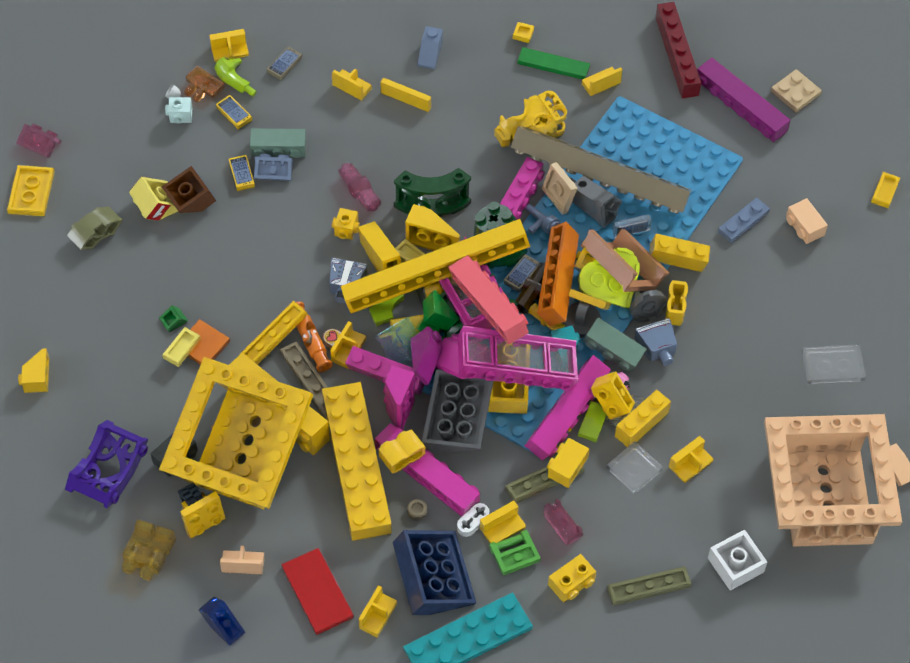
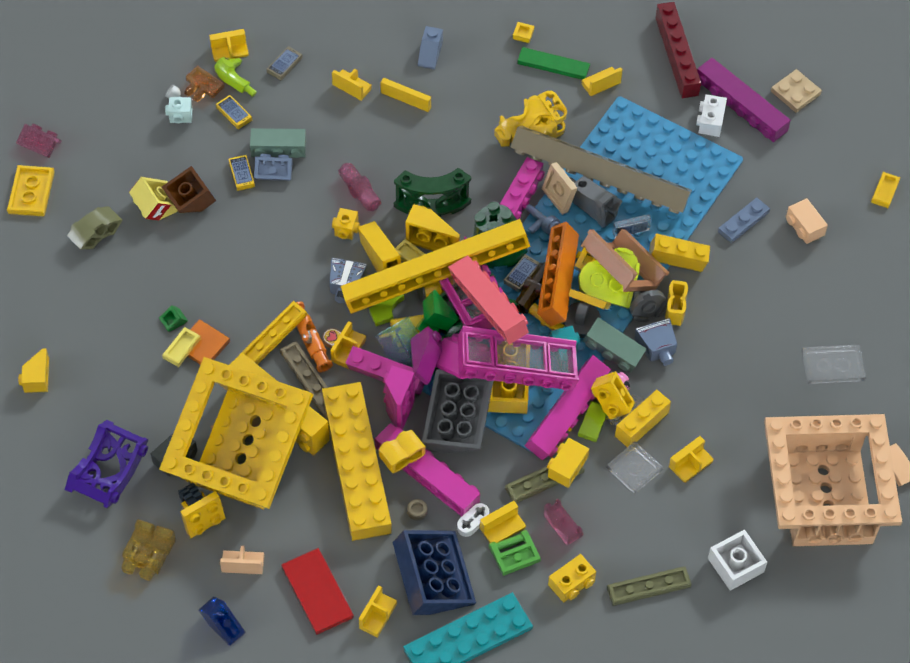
none -> white brick [696,95,727,137]

